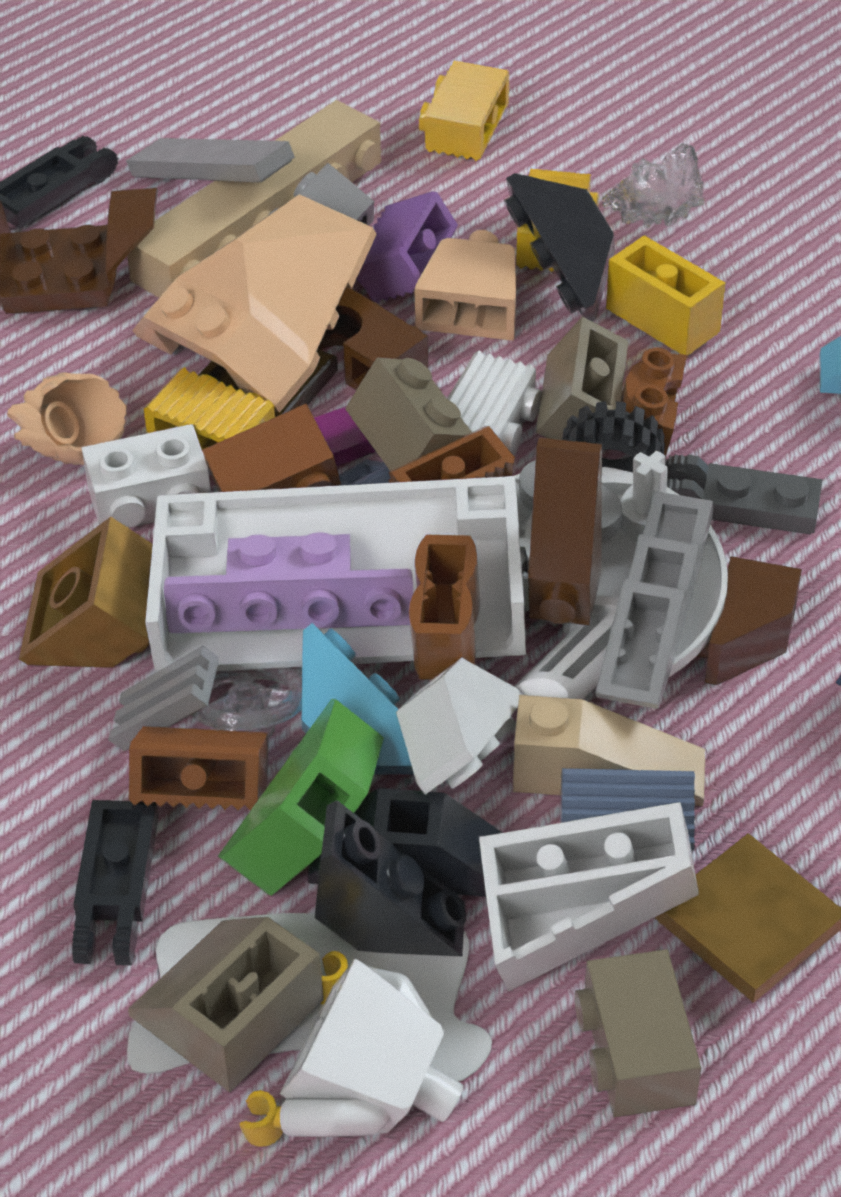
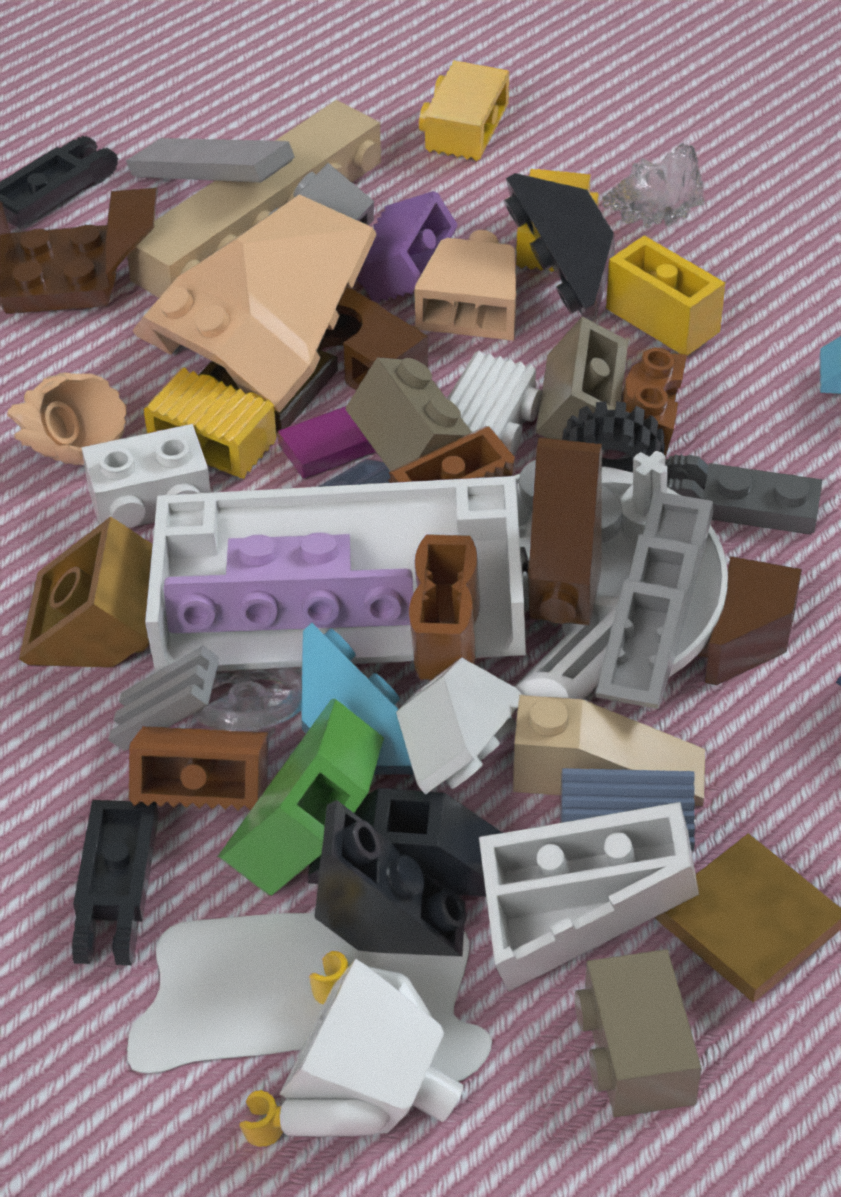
dark tan slope [128,917,323,1093] -> none
dark orange brick [202,403,341,492] -> none

